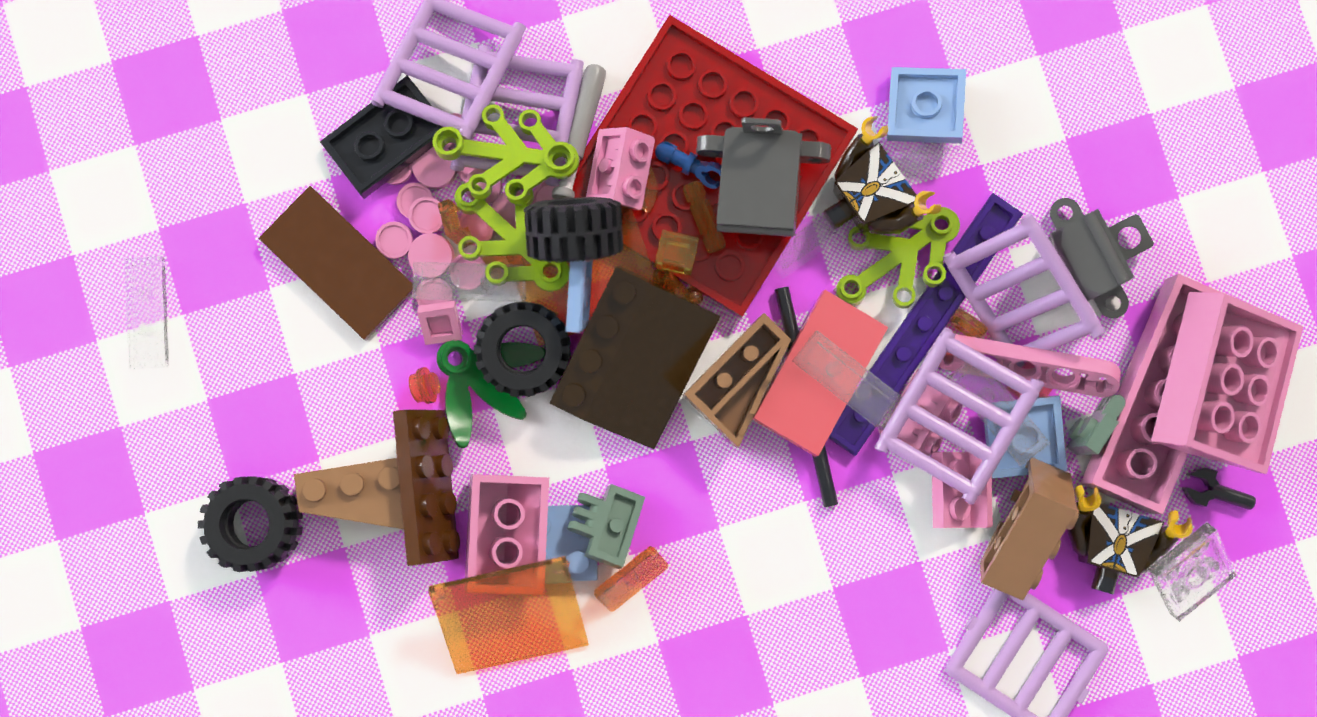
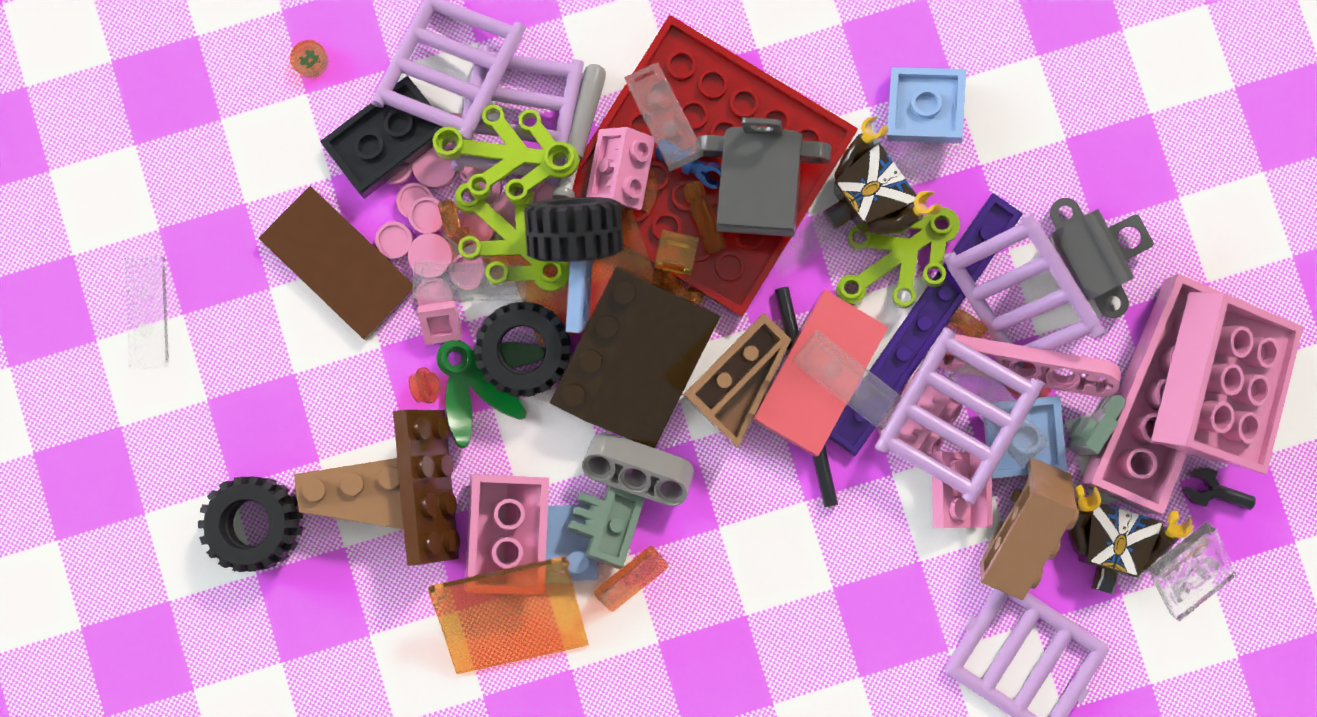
none -> clear orange tile [290,40,329,79]
none -> light grey beam [582,432,694,506]
none -> clear tile [624,62,704,171]

